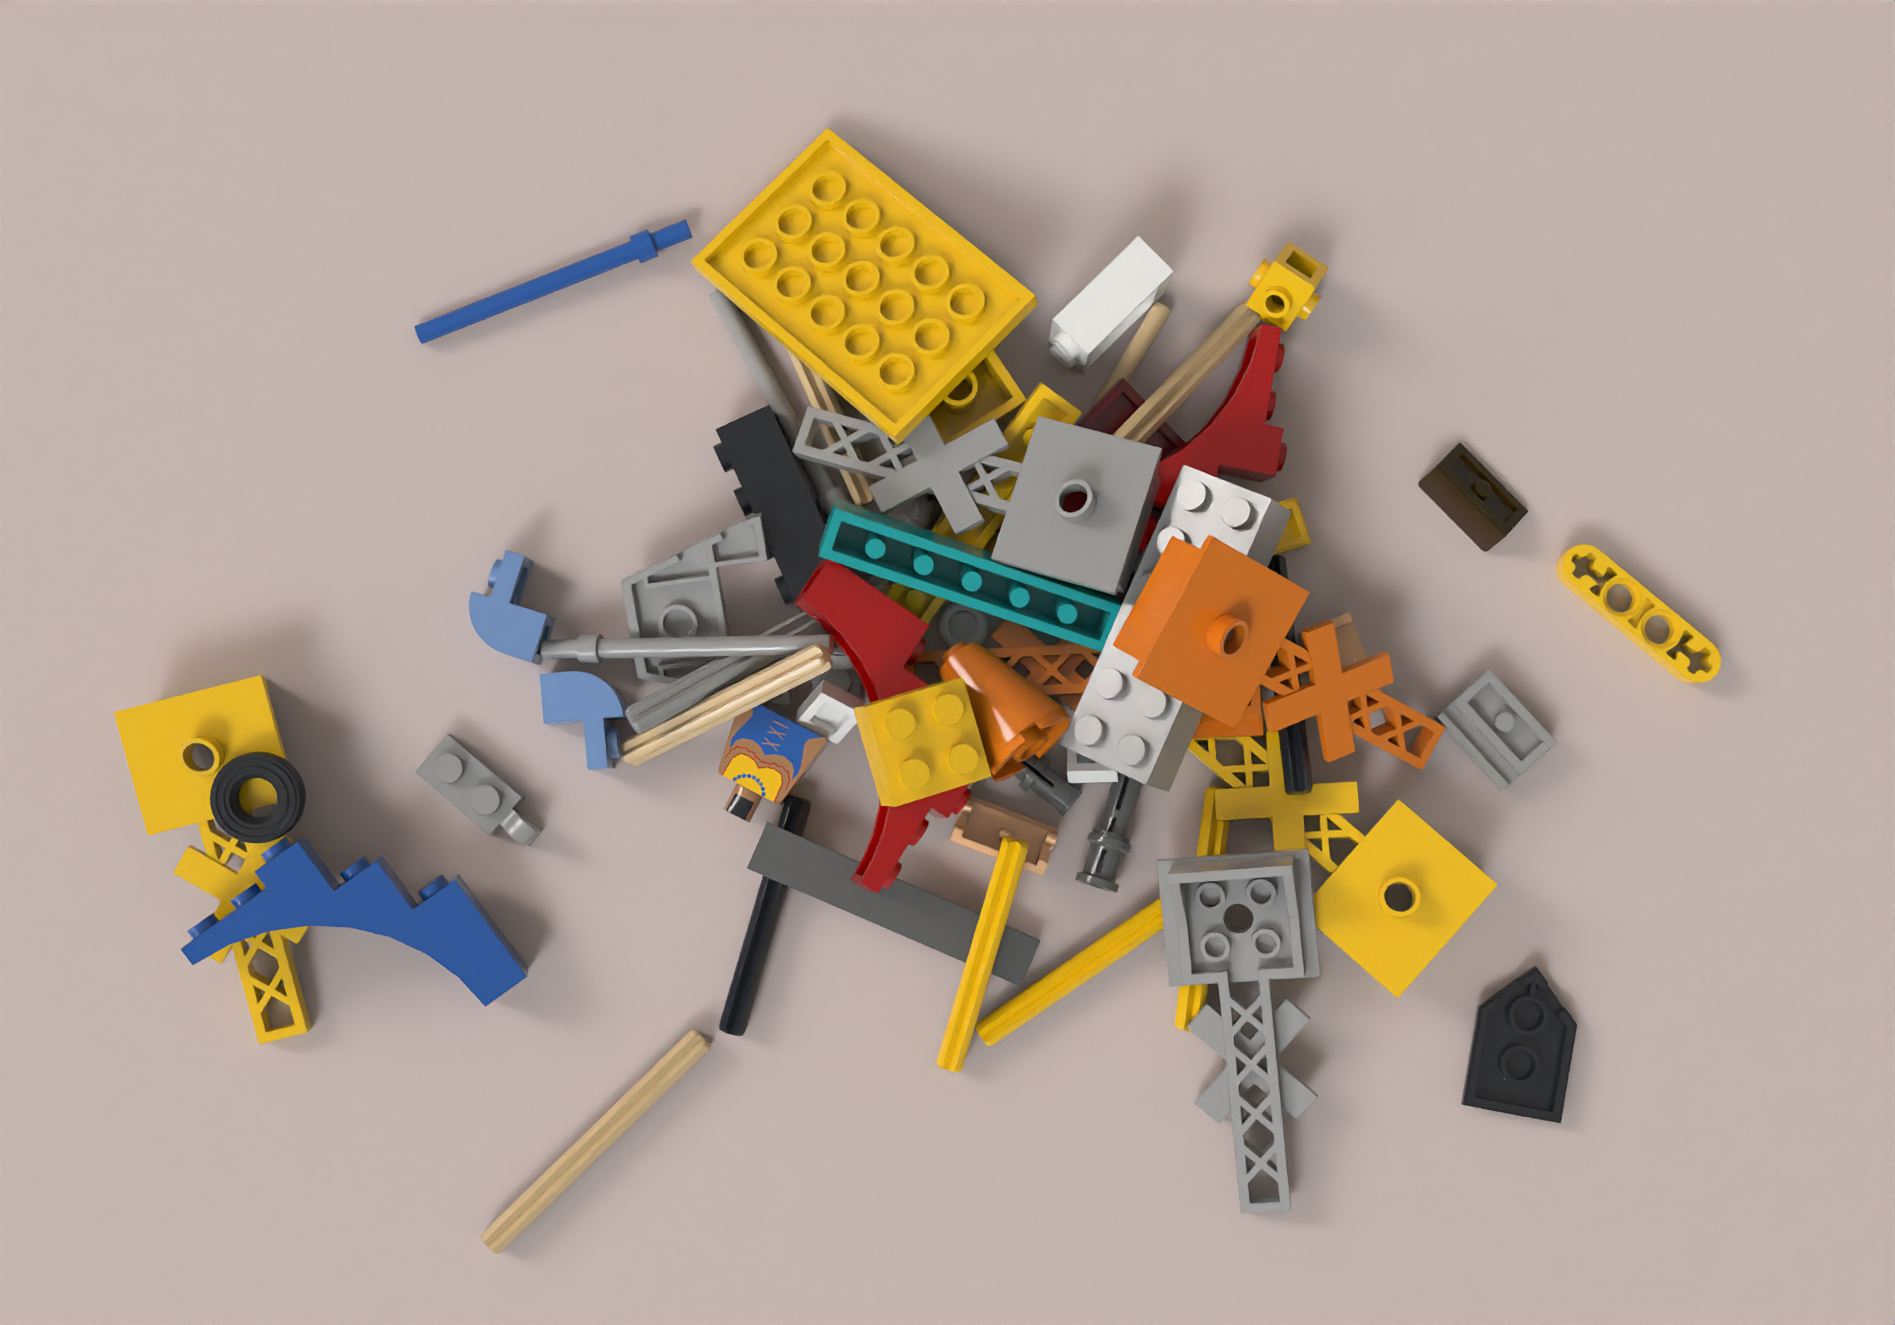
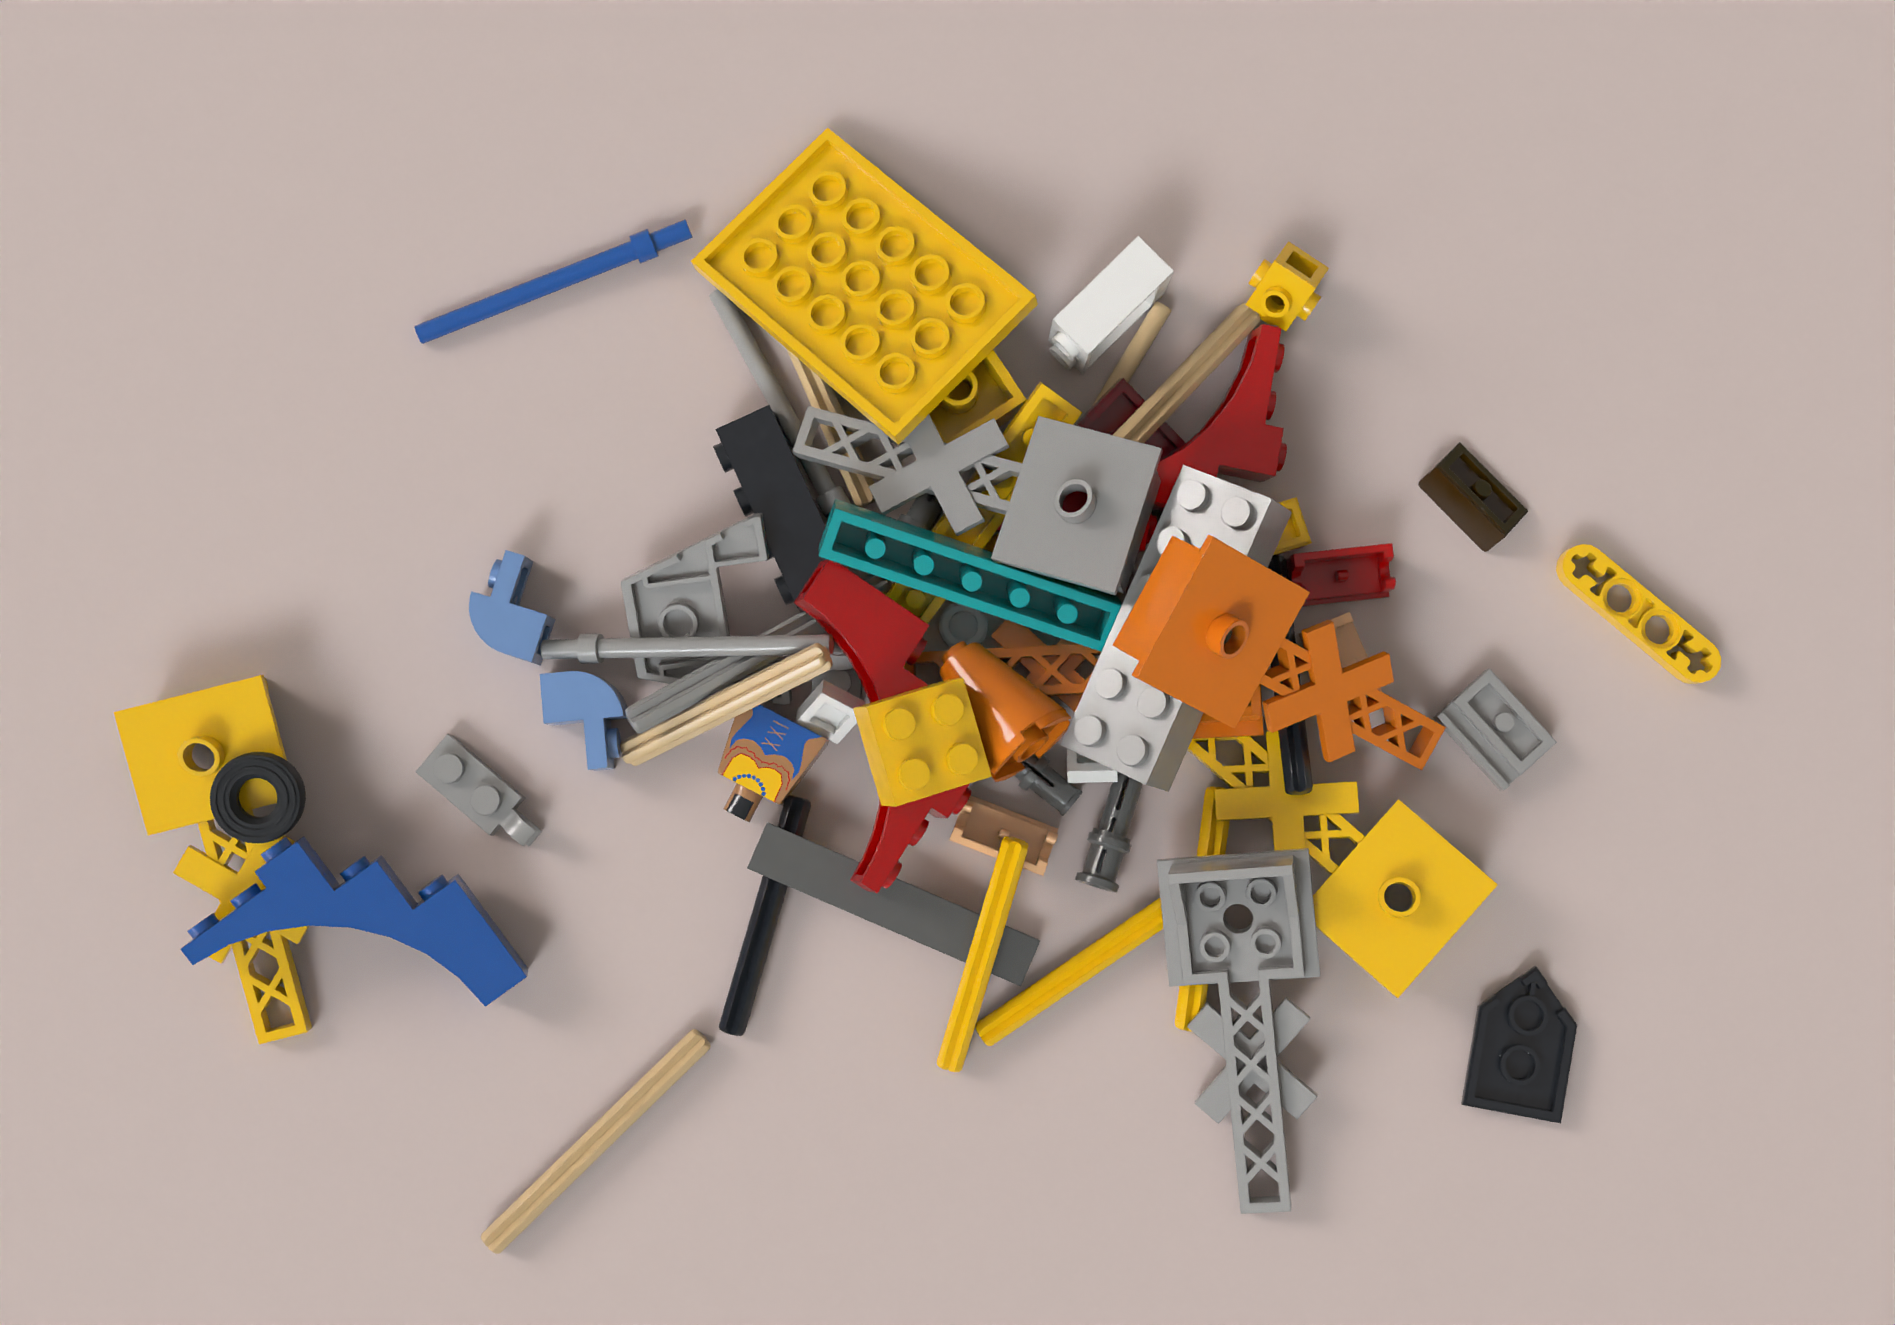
none -> red hinge [1286,543,1396,607]

